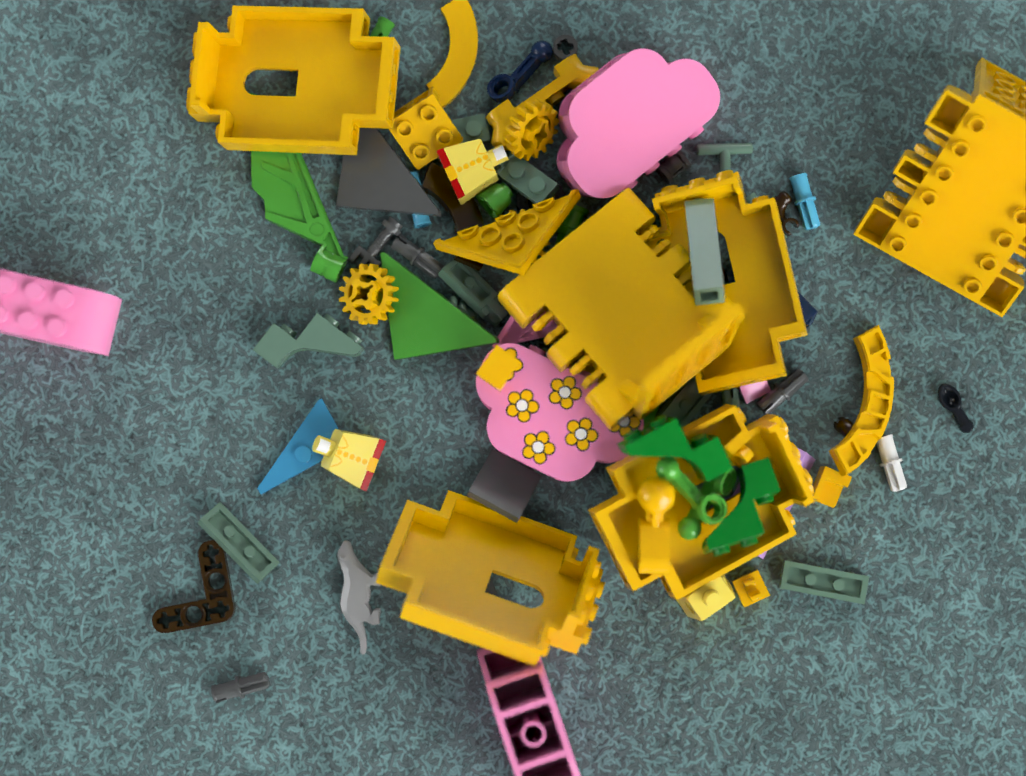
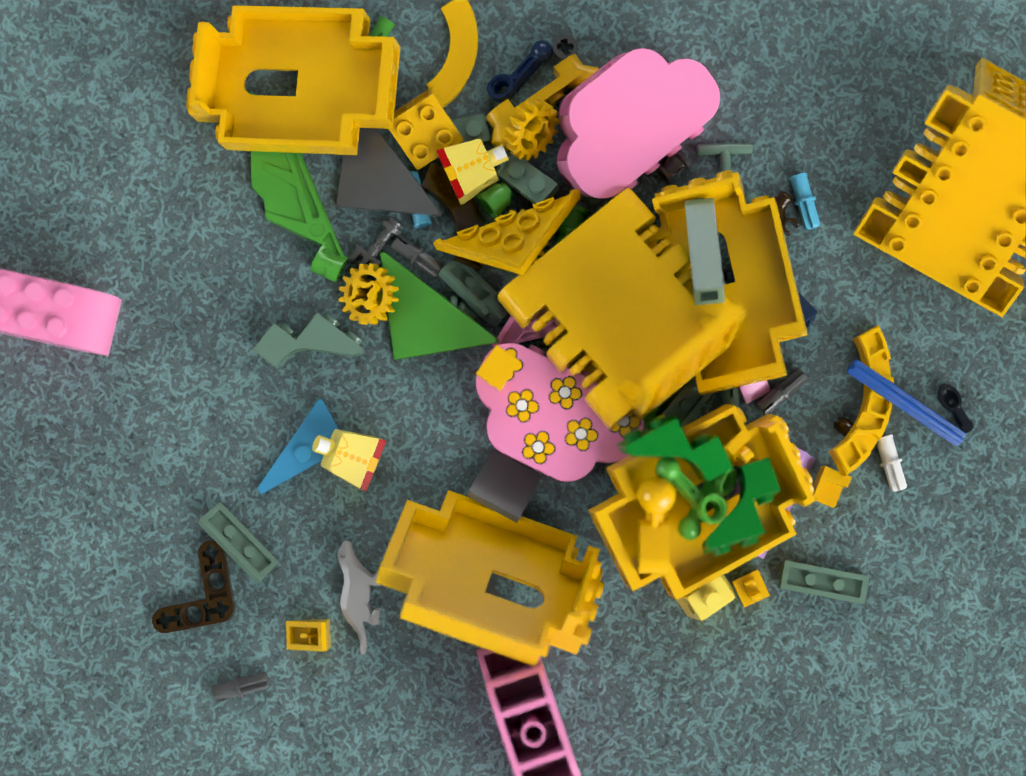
none -> yellow slope [286,619,331,652]
none -> blue axle [847,359,965,446]

